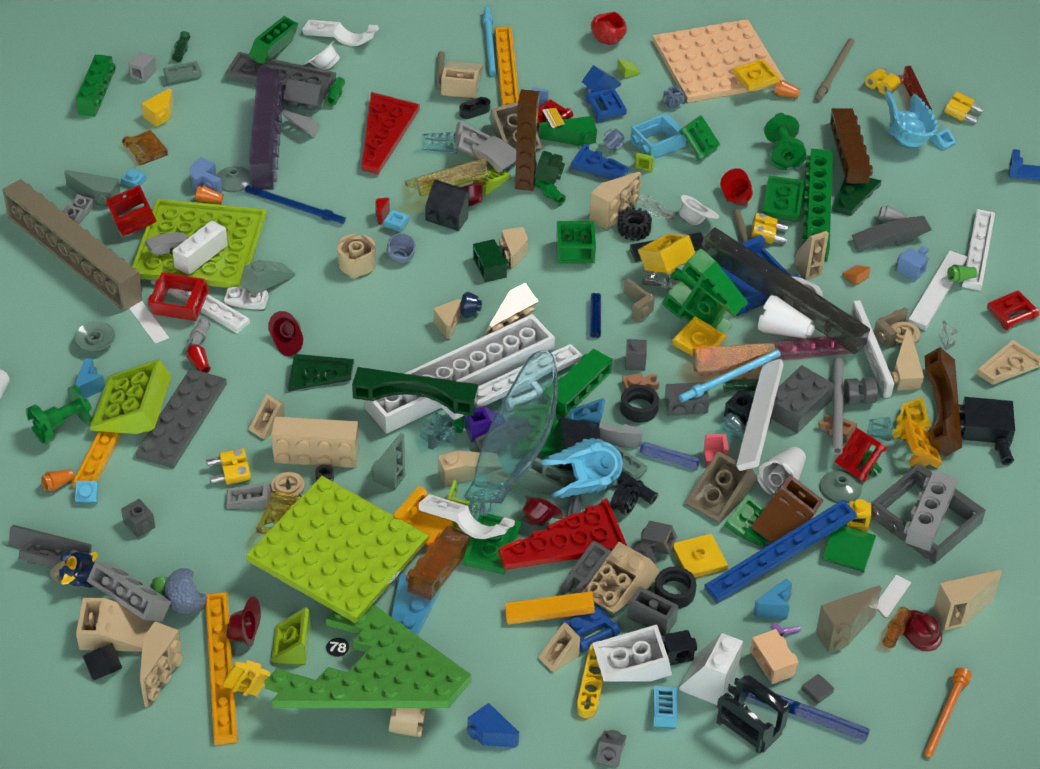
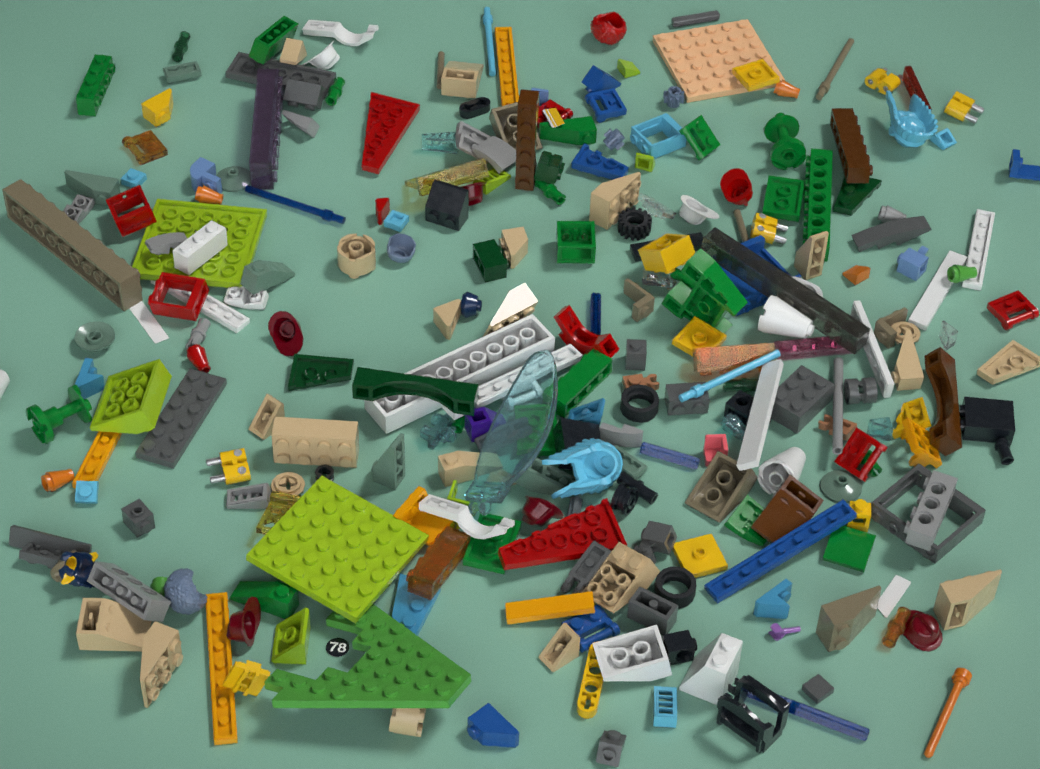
black panel [83,643,122,680] -> none
light grey brick [128,52,156,82] -> none
light nougat brick [750,629,798,684] -> none
none -> green slope [230,581,299,619]
none -> tan slope [280,38,307,65]
none -> red arch [554,305,620,358]
none -> dark grey axle [671,10,720,27]

